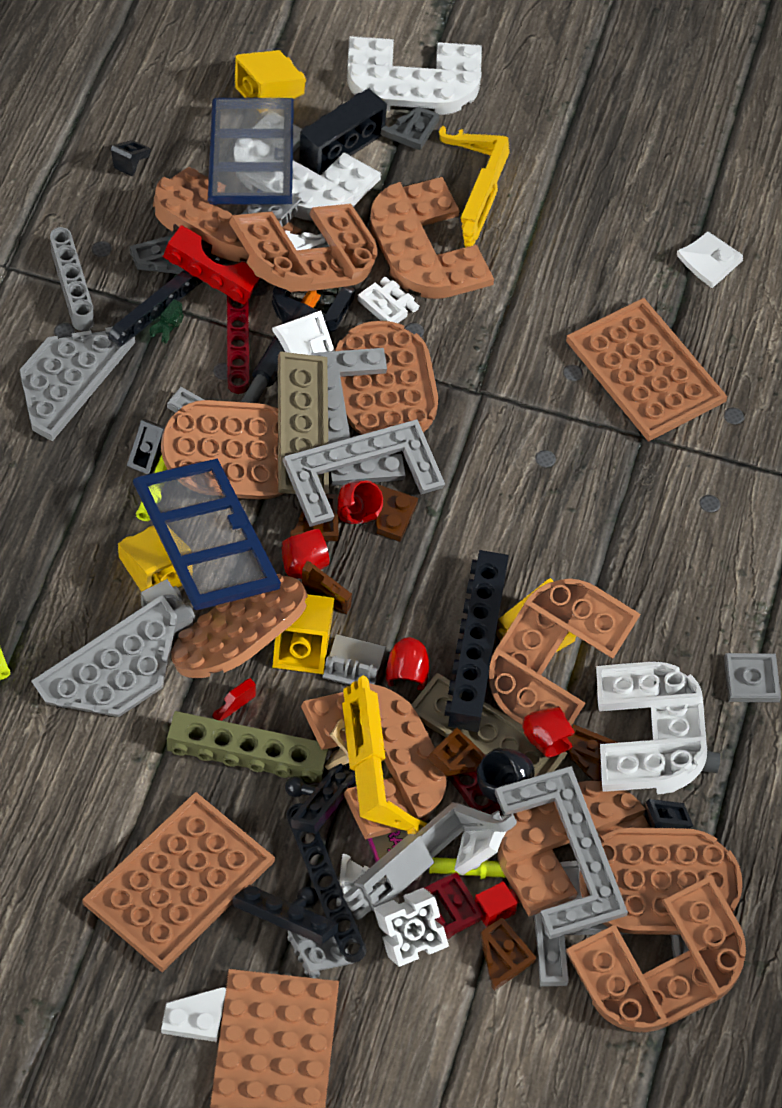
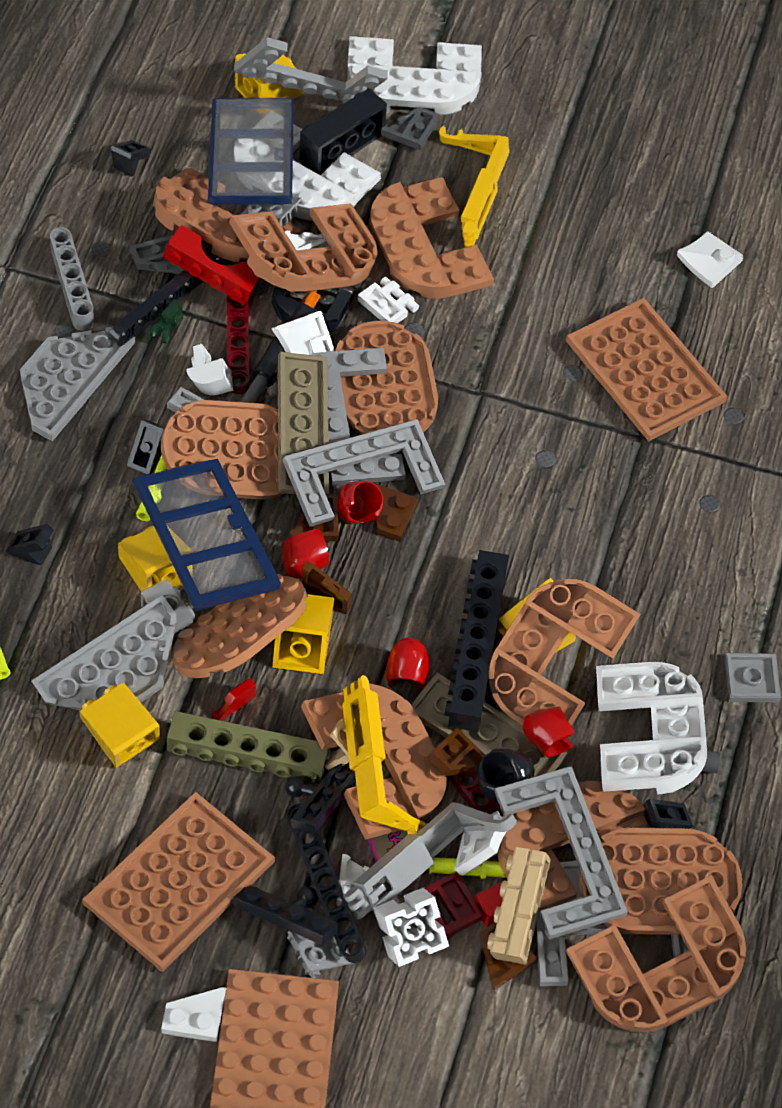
light grey hinge [323,634,386,685] -> none
reddish brown wing [565,724,619,781] -> none
none -> black slope [6,524,54,565]
none -> yellow slope [79,682,160,768]
none -> white brick [186,344,233,396]
none -> light grey plate [234,37,388,103]
none -> tan brick [488,847,551,965]

